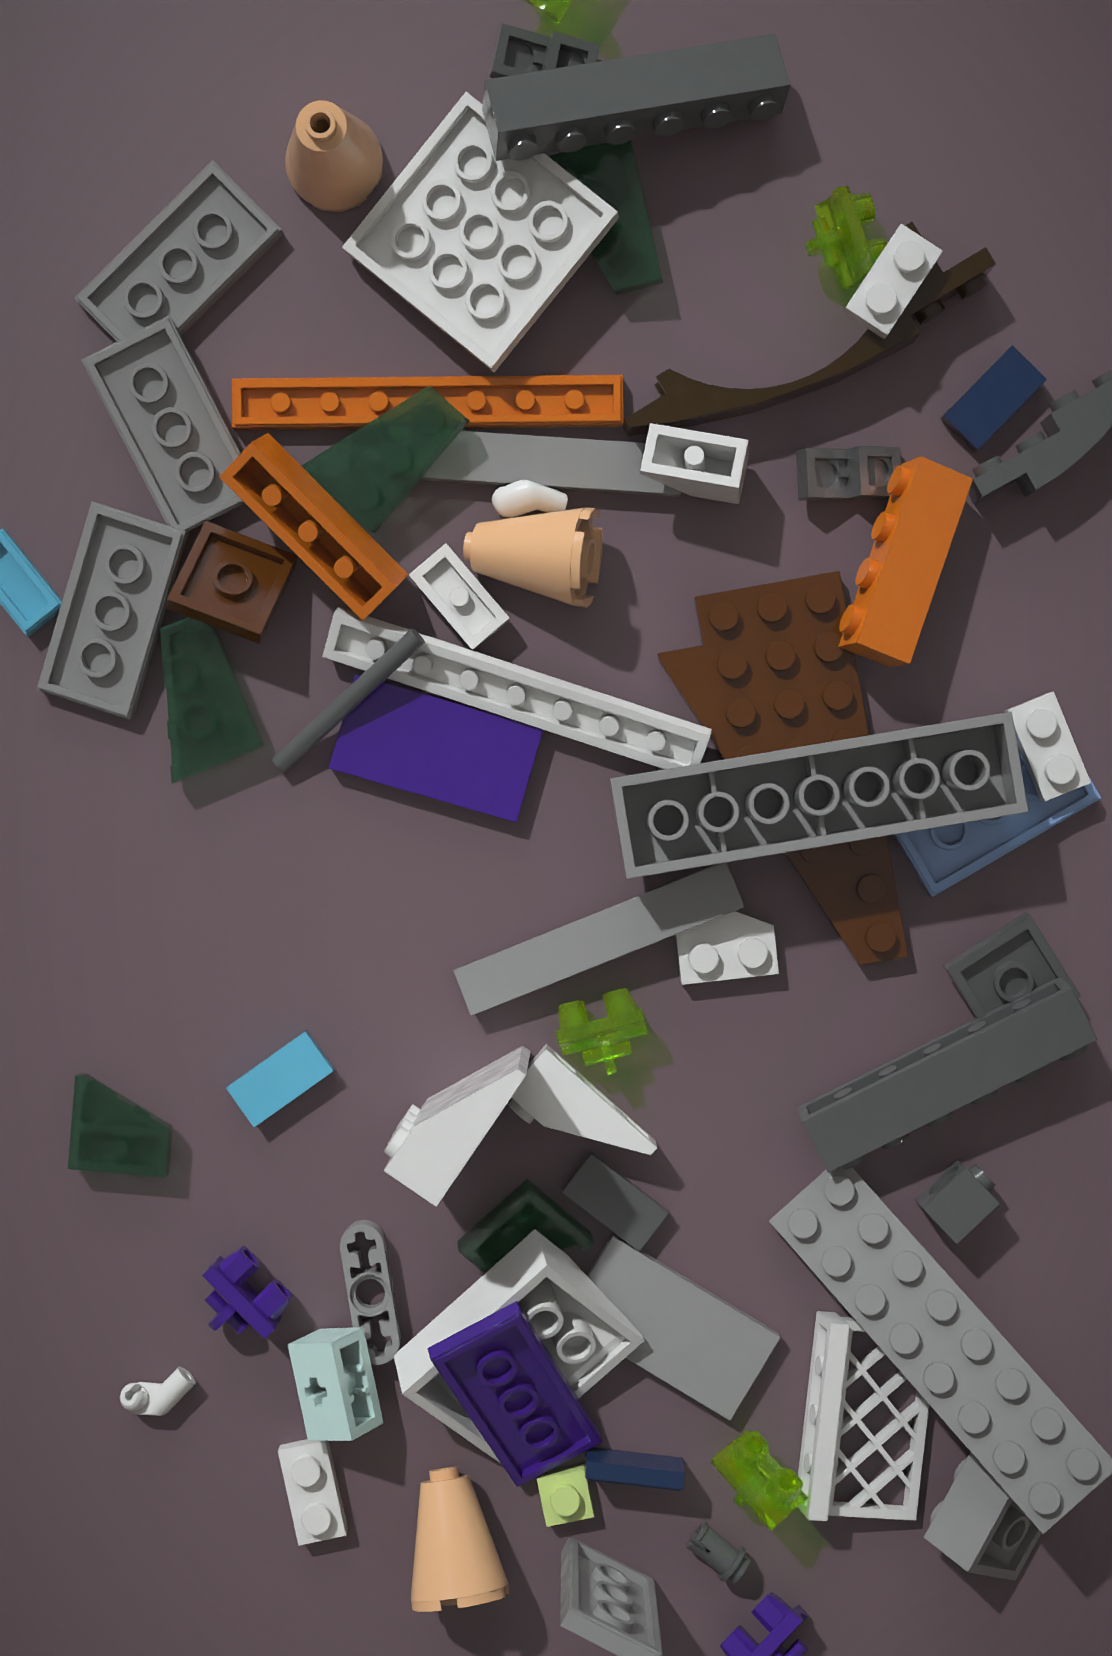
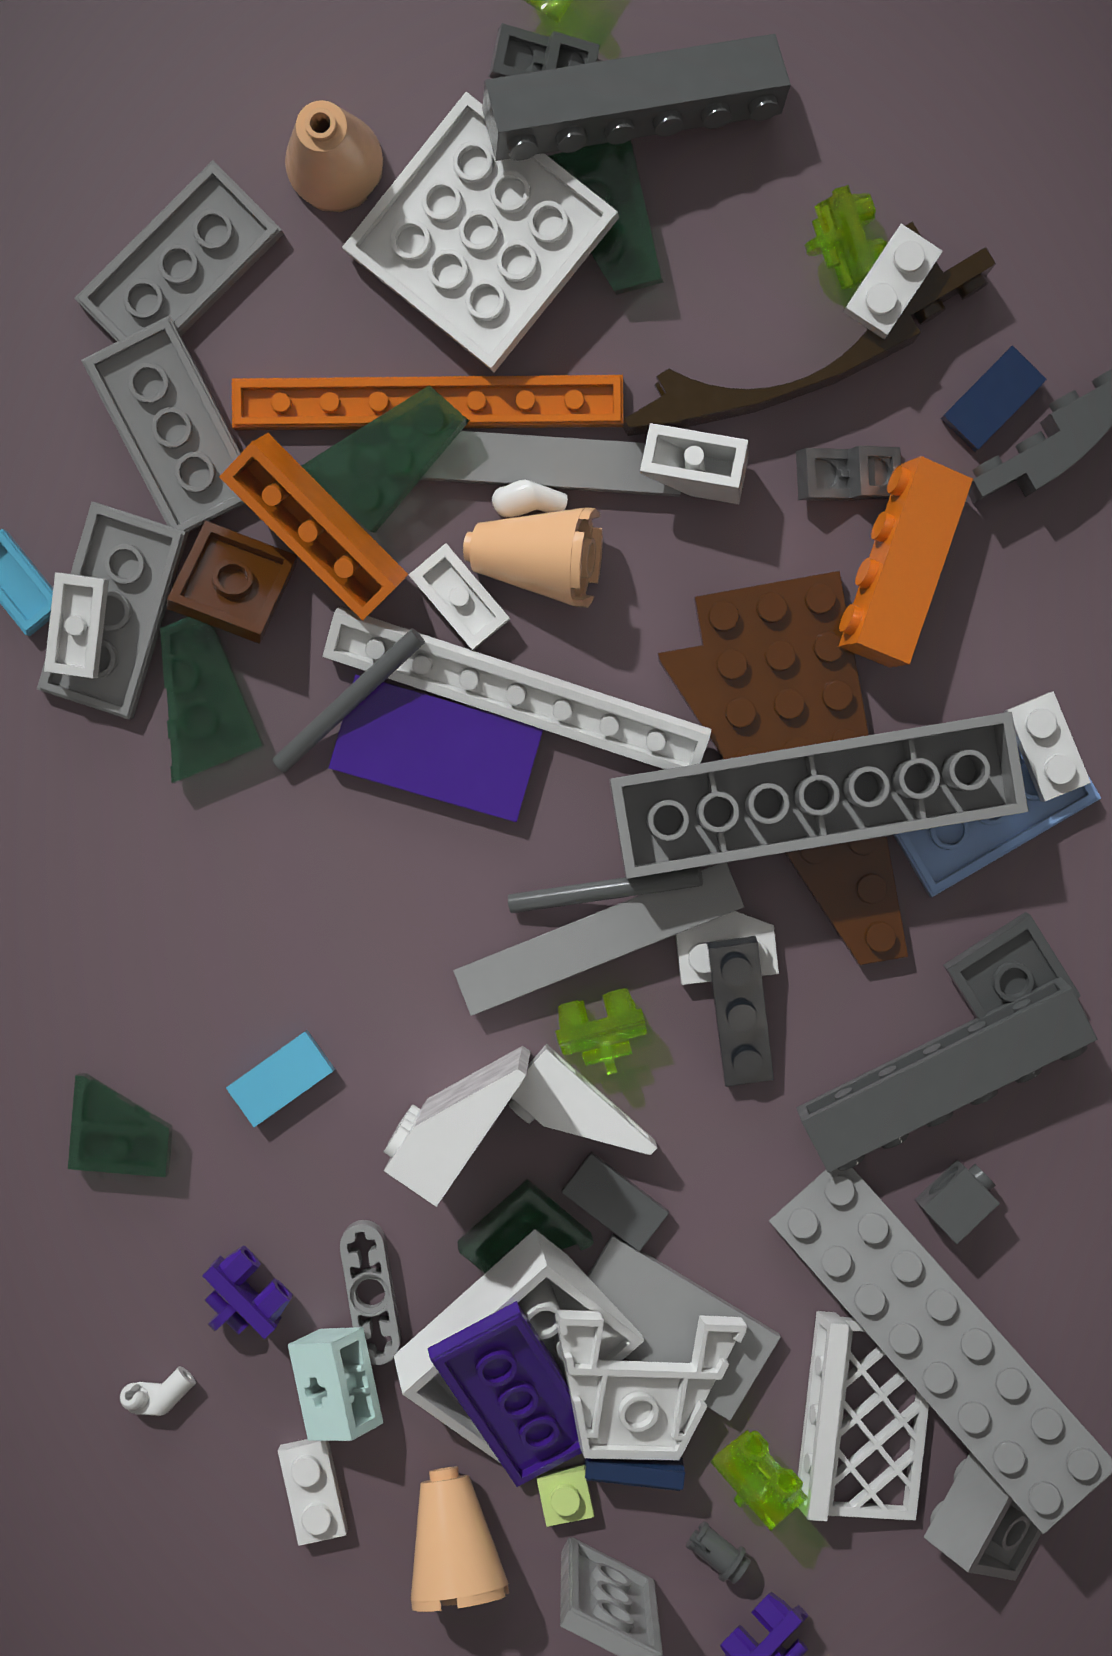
none -> white plate [44,572,109,678]
none -> dark grey bar [508,867,703,913]
none -> white wing [555,1310,747,1460]
none -> black plate [707,936,774,1087]

